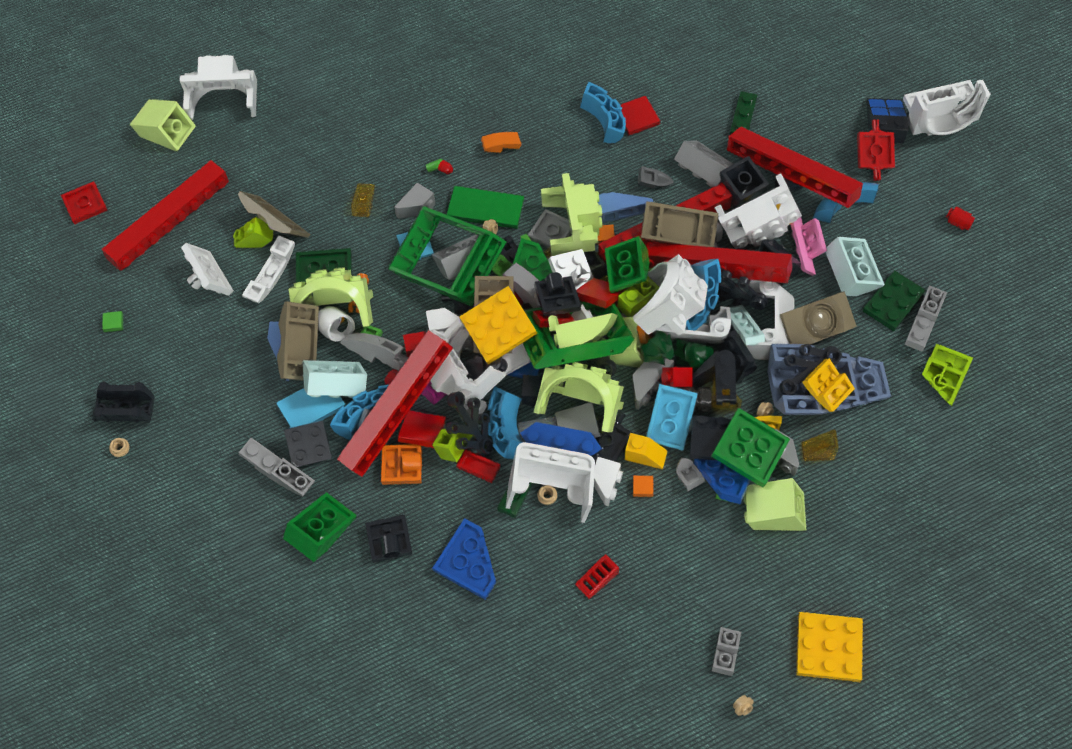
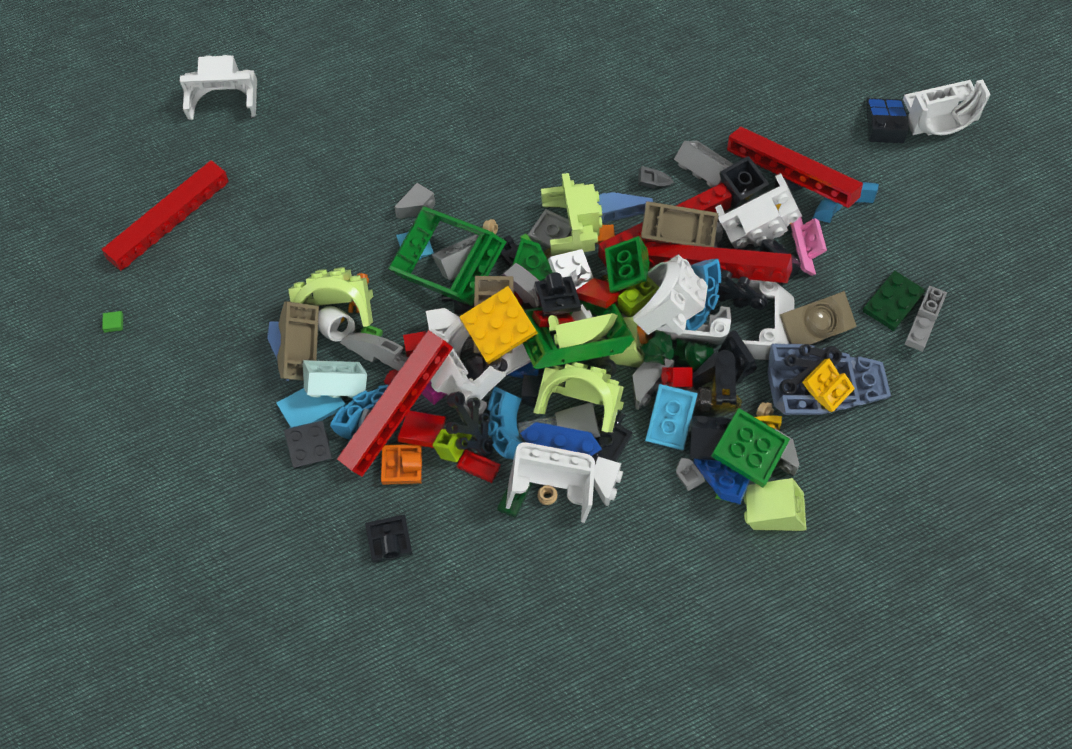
red tile [61,181,108,224] -> none
black piece [92,382,155,423] -> none
tan plate [109,438,130,457] -> none
yellowish green slope [130,100,196,151] -> none
white plate [181,243,234,296] -> none
lime slope [233,217,273,248] -> none
dark tan slope [238,191,310,238] -> none
light grey slope [239,438,315,497] -> none
white slope [242,236,295,304] -> none
green slope [283,492,357,562] -> none
dark green plate [296,248,352,285] -> none
clear yellow slope [351,183,375,217] -> none
arm [426,159,453,174] -> none
blue plate [432,518,496,600] -> none
green tile [447,186,524,229] -> none
orange slope [481,132,521,153] -> none
bright green tile [492,254,513,276] -> none
red slope [575,554,619,599] -> none
dark azure brick [580,82,626,143] -> none
black slope [584,251,608,279] -> none
red tile [620,96,660,136] -> none
yellow slope [624,433,667,470] -> none
orange tile [633,476,653,497] -> none
light grey slope [712,627,741,676] -> none
dark green plate [730,91,758,135] -> none
light aqua plate [730,305,765,346] -> none
tan plate [733,695,753,716] -> none
yellow plate [796,612,863,682] -> none
clear yellow slope [801,429,839,461] -> none
light aqua slope [826,237,884,296] -> none
red plate [857,120,895,181] -> none
lime slope [922,344,973,406] -> none
red brick [946,206,975,231] -> none

